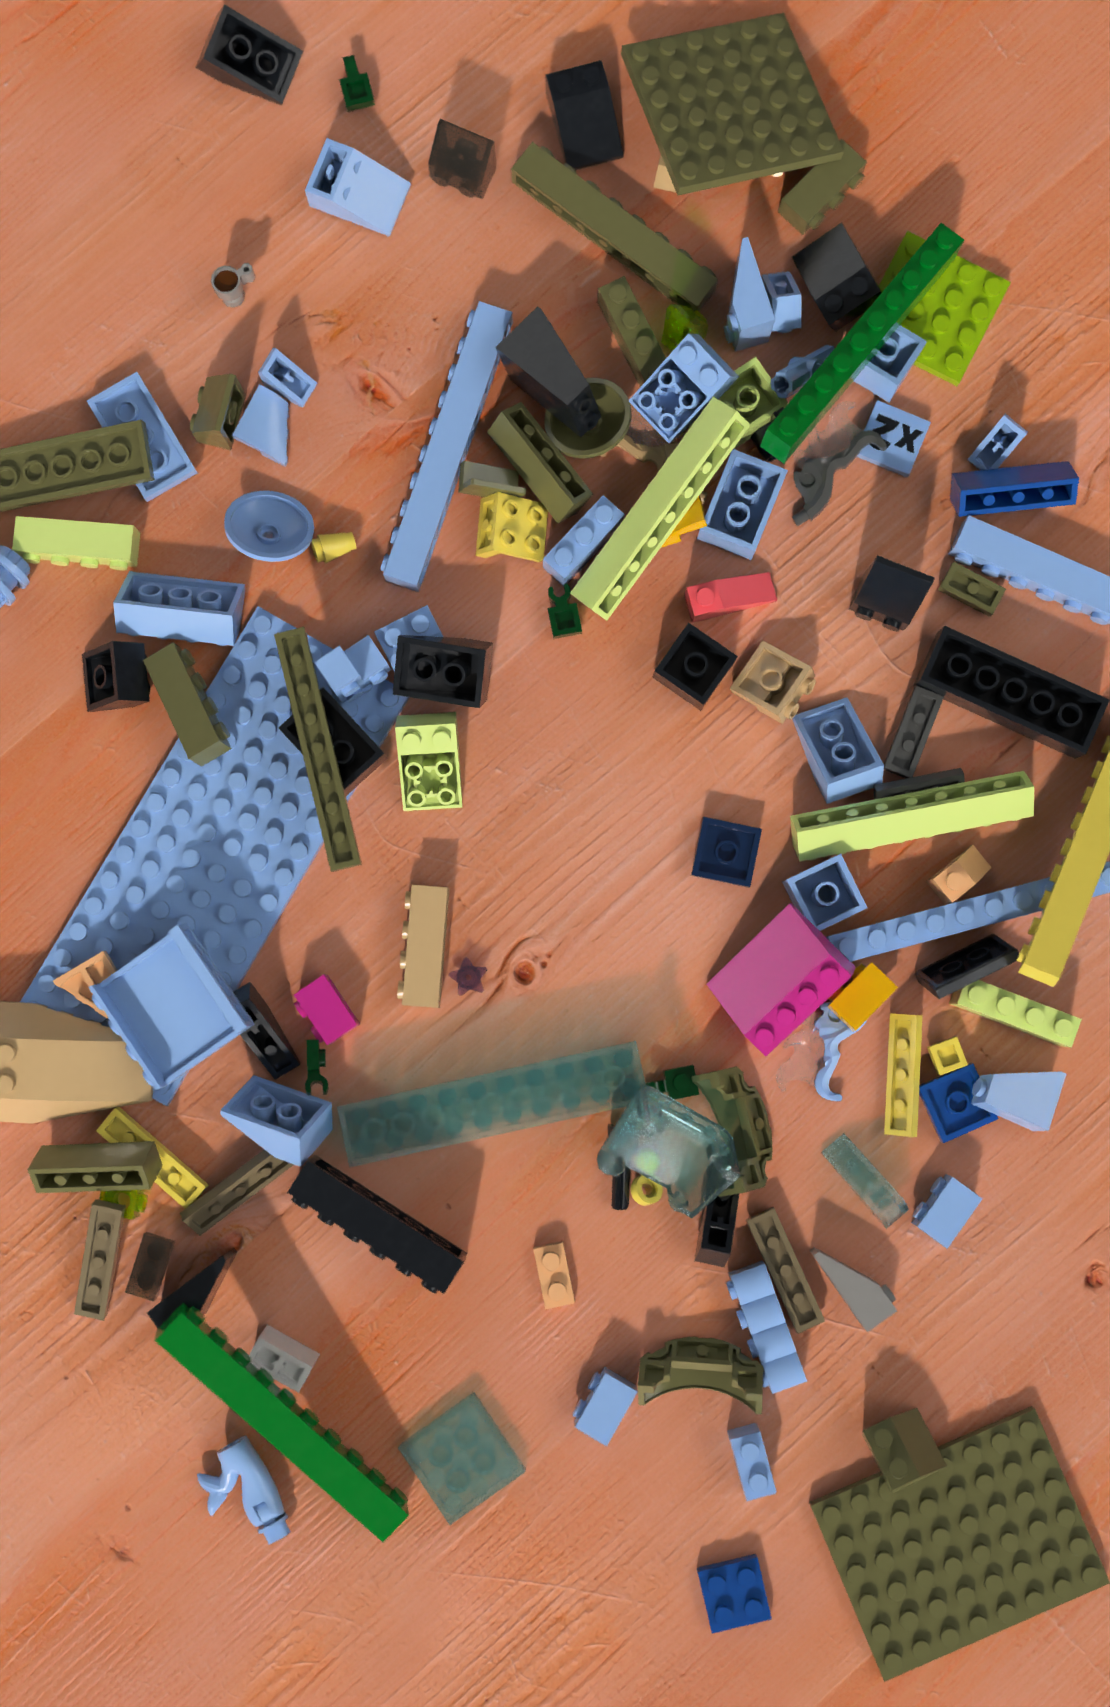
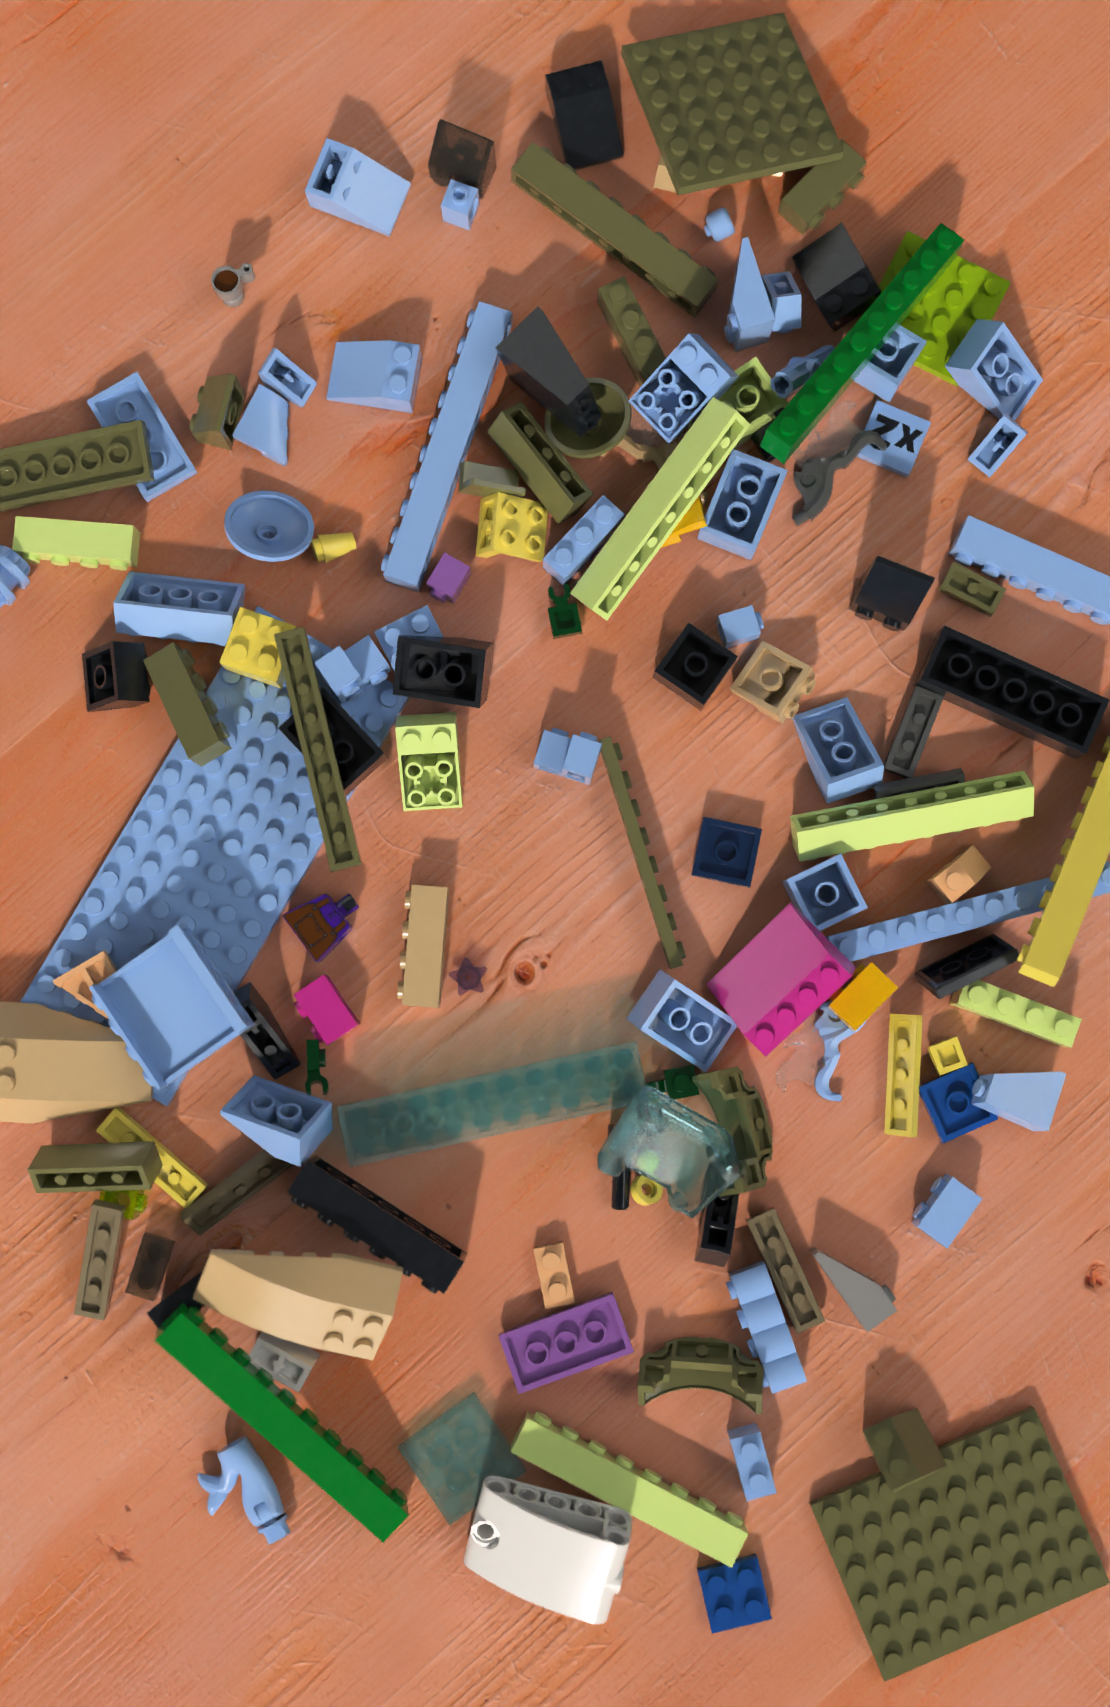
black slope [195,4,303,105] -> none
dark green plate [339,55,375,112] -> none
light blue brick [572,1367,637,1446] -> none
clear neon green slope [661,304,709,351] -> none
coral slope [684,572,777,623] -> none
clear light blue slope [821,1133,909,1229] -> none
blue brick [950,461,1079,517] -> none
none -> tan wedge [193,1249,403,1360]
none -> light yellow brick [219,607,298,689]
none -> torso [283,893,360,962]
none -> light blue slope [326,340,422,413]
none -> medium lavender brick [426,552,471,604]
none -> light blue brick [441,179,480,231]
none -> white panel [463,1475,632,1624]
none -> medium lavender plate [498,1292,634,1394]
none -> yellowish green brick [511,1411,748,1568]
none -> light blue brick [533,728,602,785]
none -> olive plate [599,736,686,969]
none -> light blue slope [626,969,737,1072]
none -> light blue piece [703,207,735,242]
none -> light blue brick [716,605,764,648]
none -> light blue slope [945,319,1043,421]

